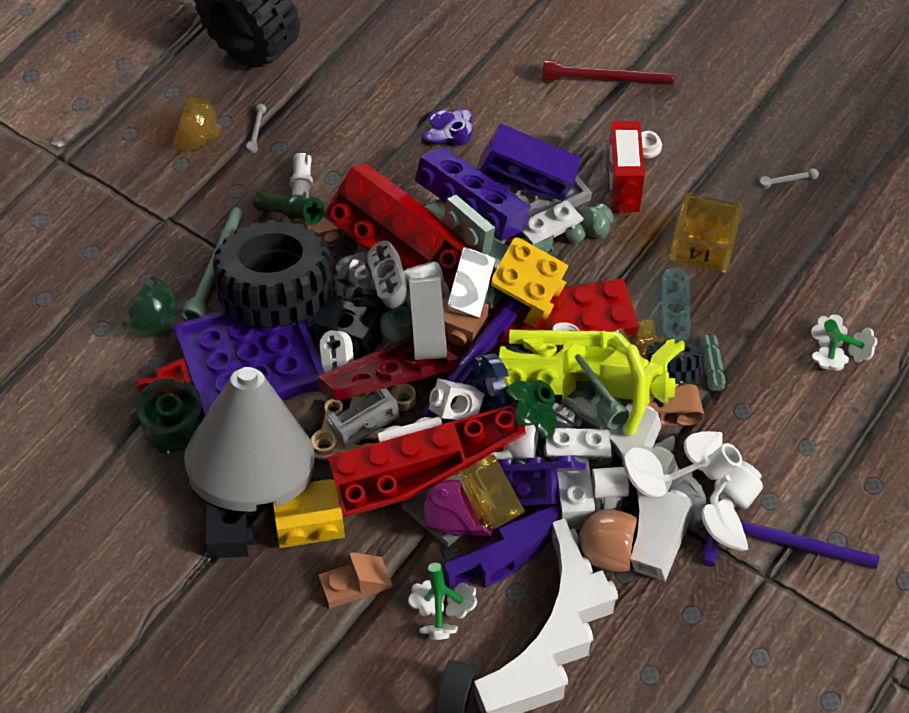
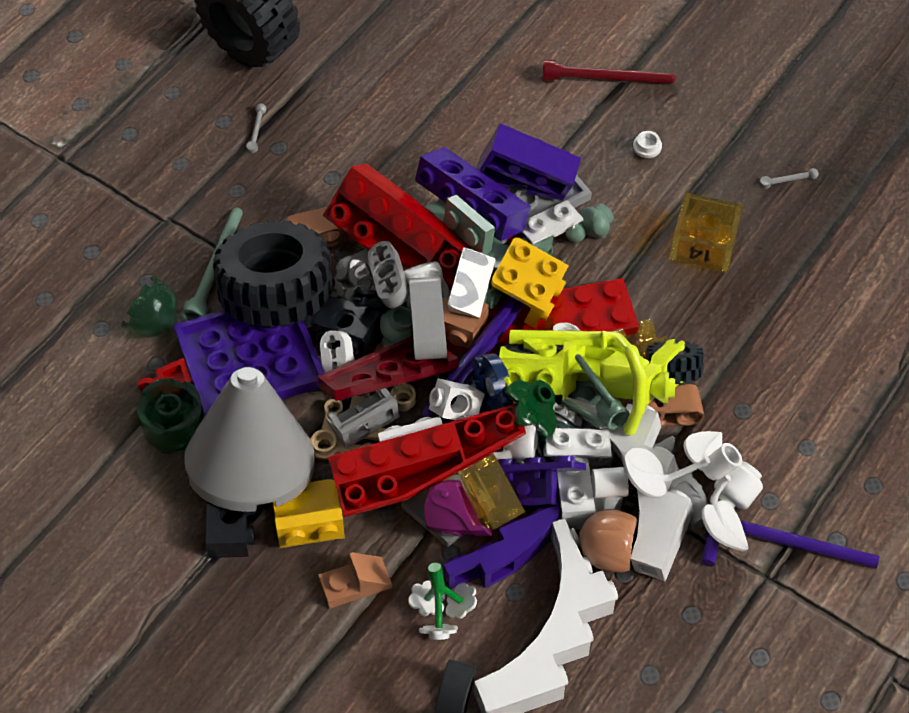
clear yellow cylinder [172,92,221,152] -> none
dark green pin [253,191,324,224] -> none
white pin [290,153,313,199] -> none
dark purple plate [421,108,473,146] -> none
red brick [607,121,645,213] -> none
clear light blue beam [661,268,691,342] -> none
sand green axle [700,334,726,391] -> none
white plant [811,314,877,371] -> none

